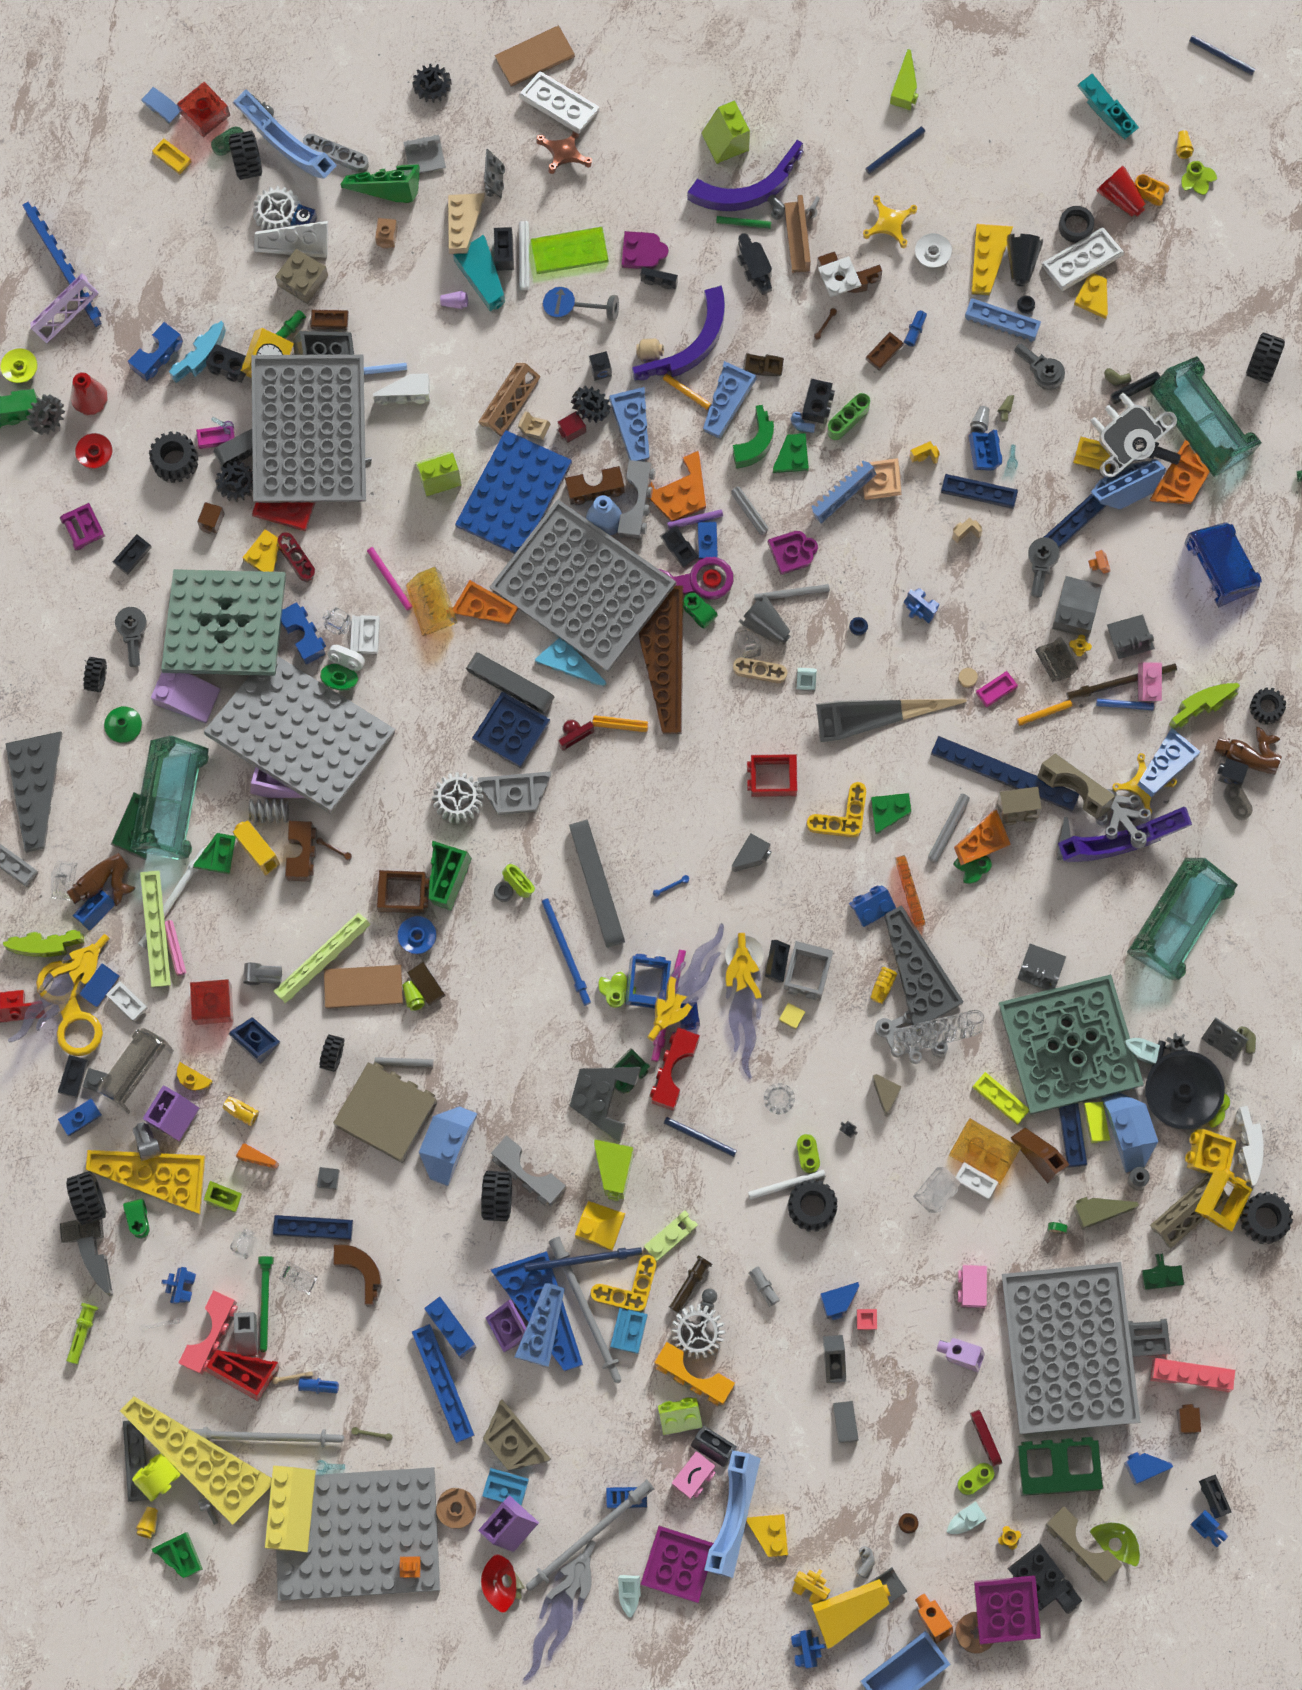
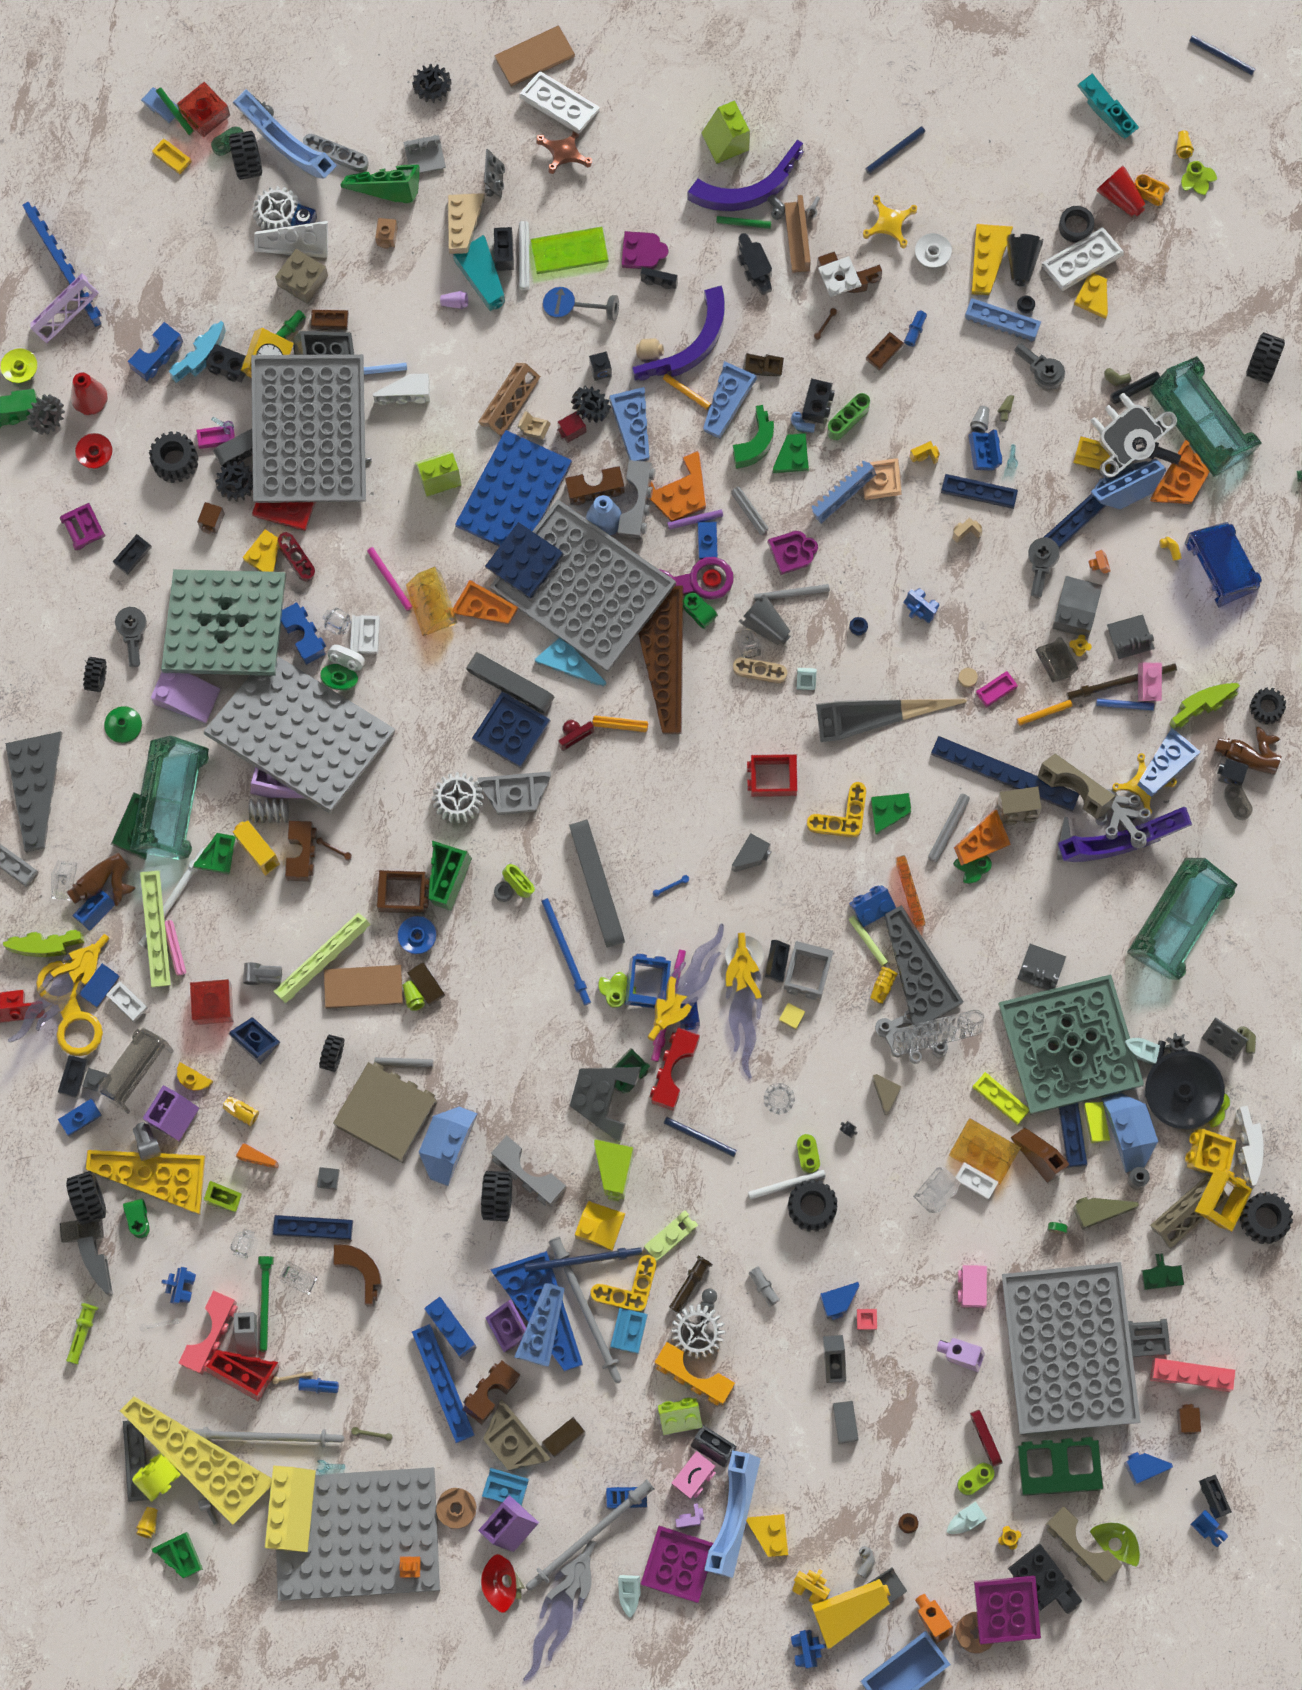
black slope [660,525,698,567] -> none
lime slope [890,49,919,110] -> none
none -> green bar [156,87,194,135]
none -> reddish brown arch [463,1360,520,1425]
none -> dark blue plate [485,522,564,599]
none -> dark brown slope [542,1417,586,1458]
none -> lavender bracket [676,1504,704,1529]
none -> yellowish green bar [849,915,888,966]
none -> yellow arm [1159,537,1182,561]

